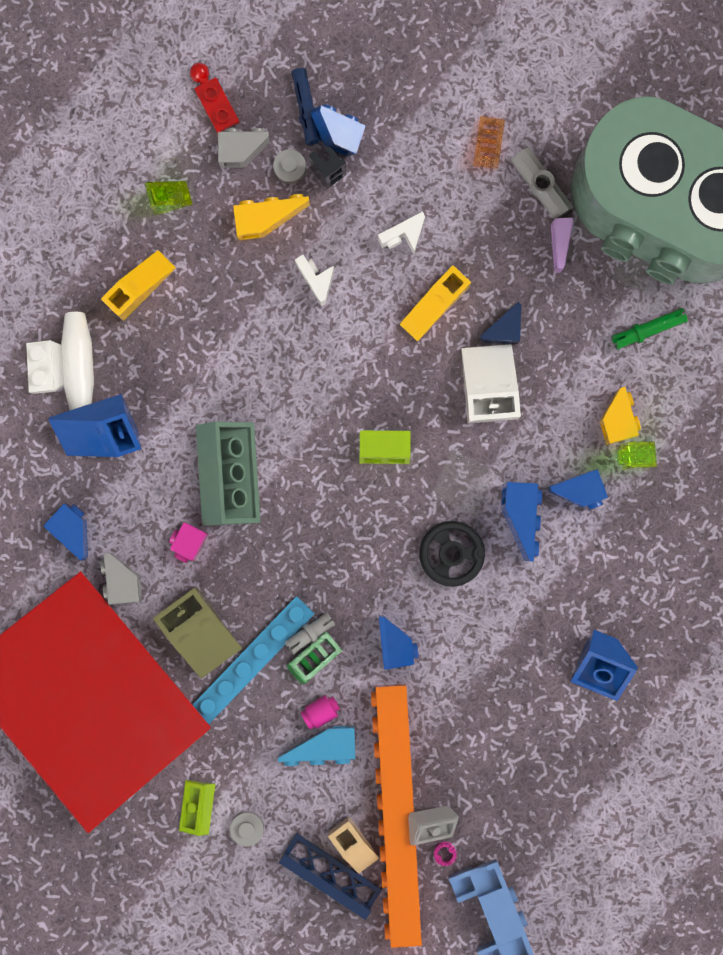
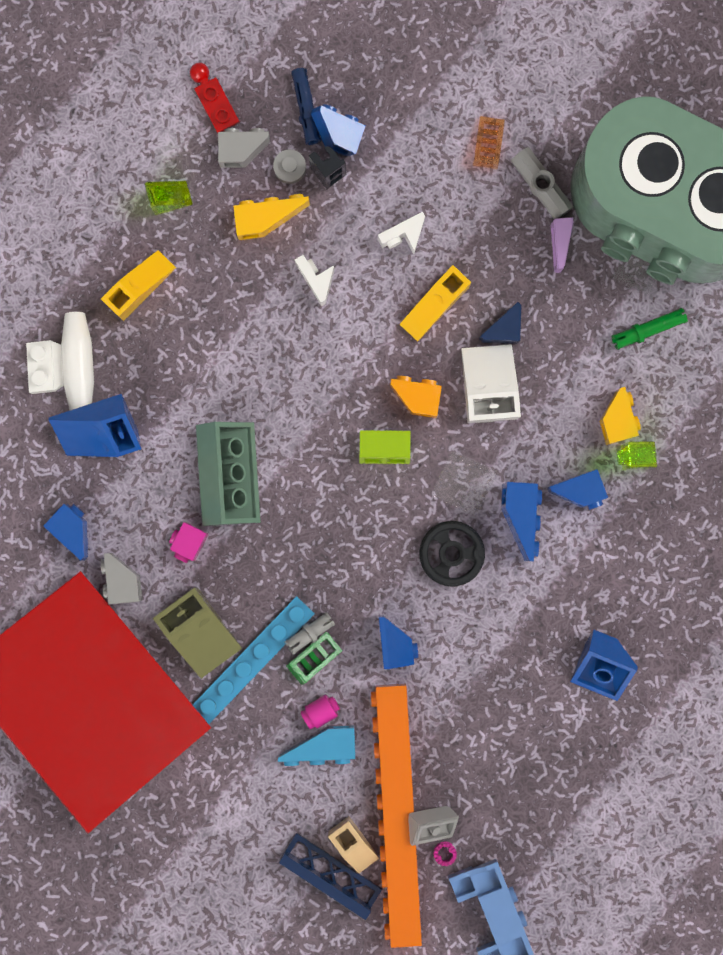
lime slope [179,780,215,836] -> none
light grey wheel [230,811,264,846] -> none
none -> light orange slope [390,376,442,418]

